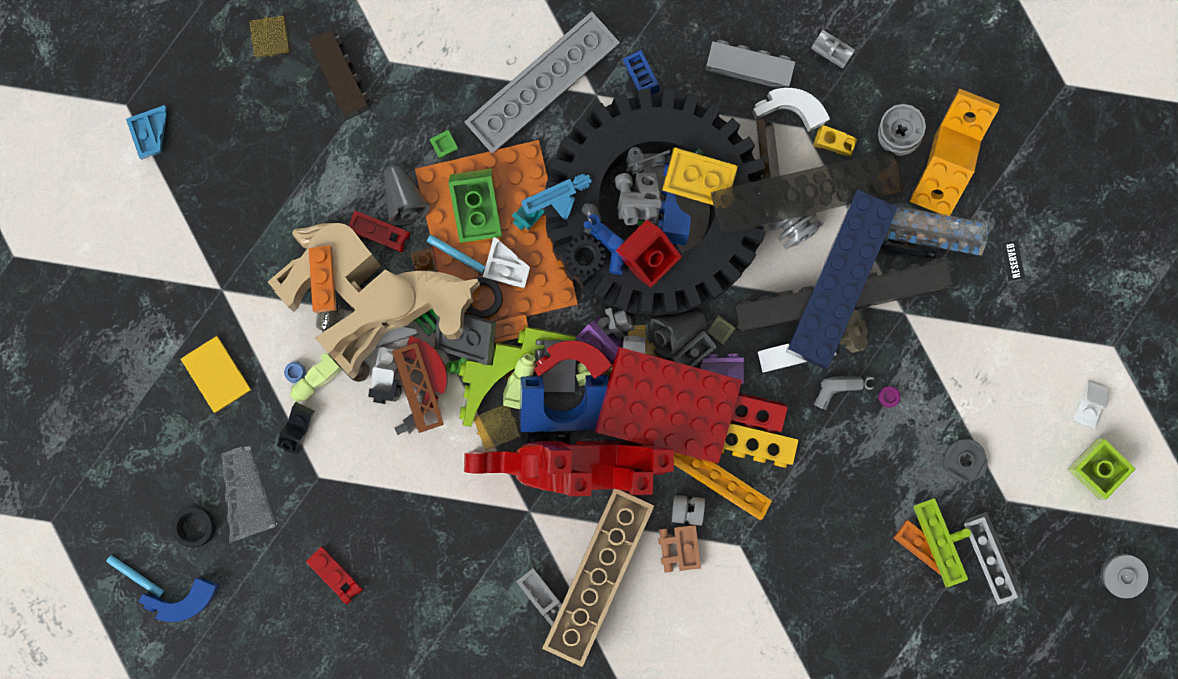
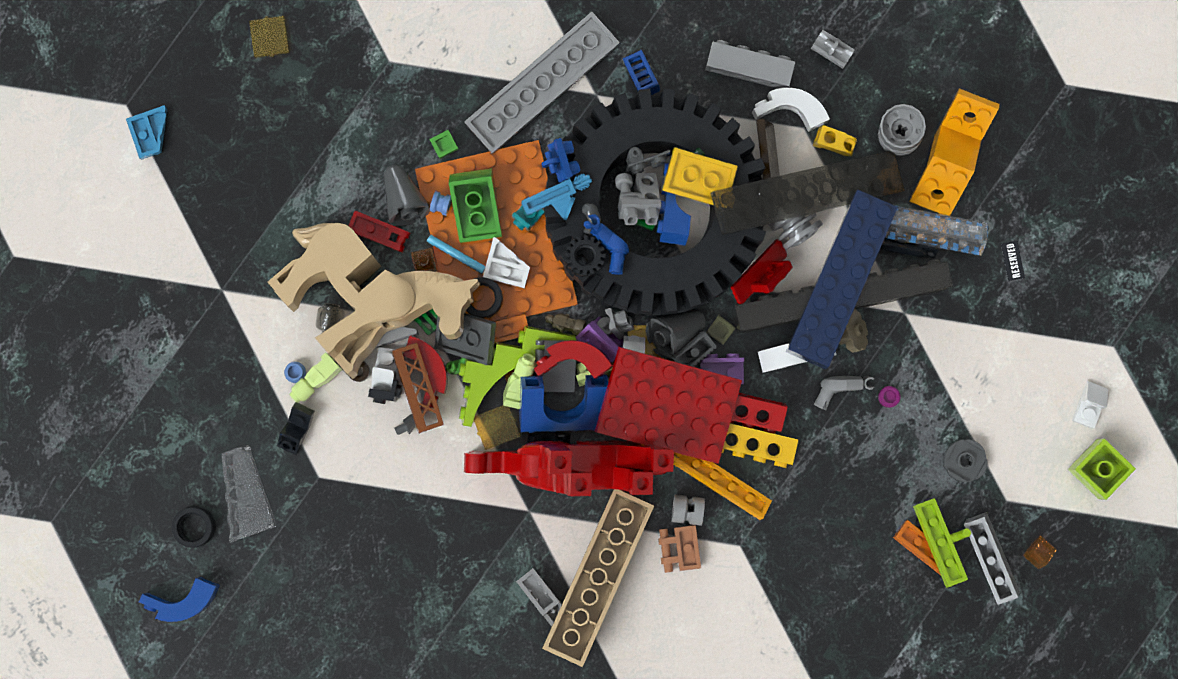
medium azure bar [106,555,165,598] -> none
yellow tile [181,336,252,413] -> none
red plate [306,546,363,605] -> none
dark brown brick [308,30,370,120] -> none
orange plate [309,245,336,313] -> none
red brick [616,220,682,288] -> none
light grey piece [1100,553,1148,598] -> none
none -> medium blue wheel [430,191,452,216]
none -> blue hips [541,138,580,183]
none -> dark tan piece [545,314,587,336]
none -> red bracket [731,239,793,304]
none -> clear orange slope [1023,536,1056,569]

